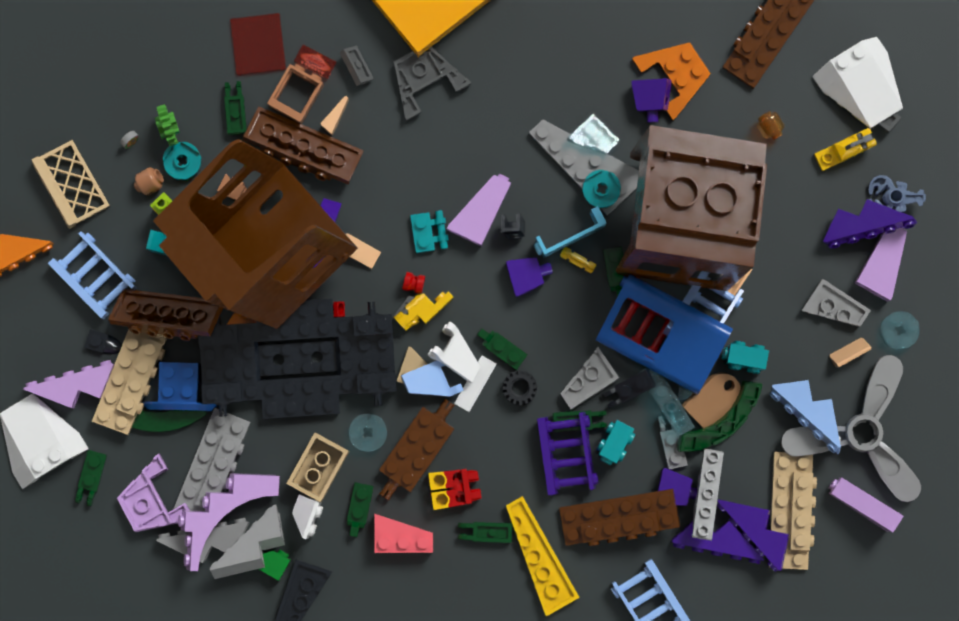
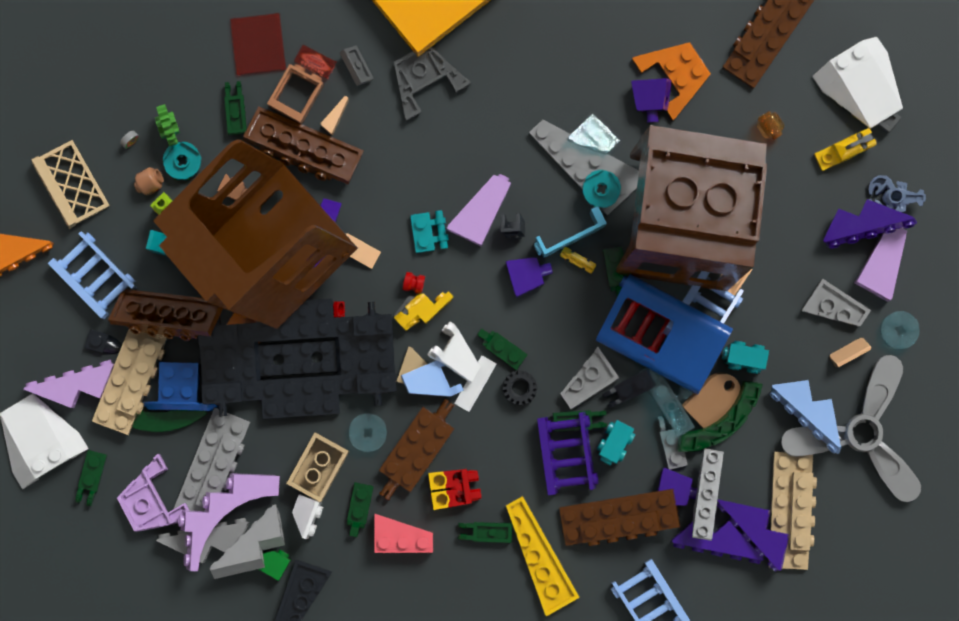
lavender slope [829,477,904,532] -> none

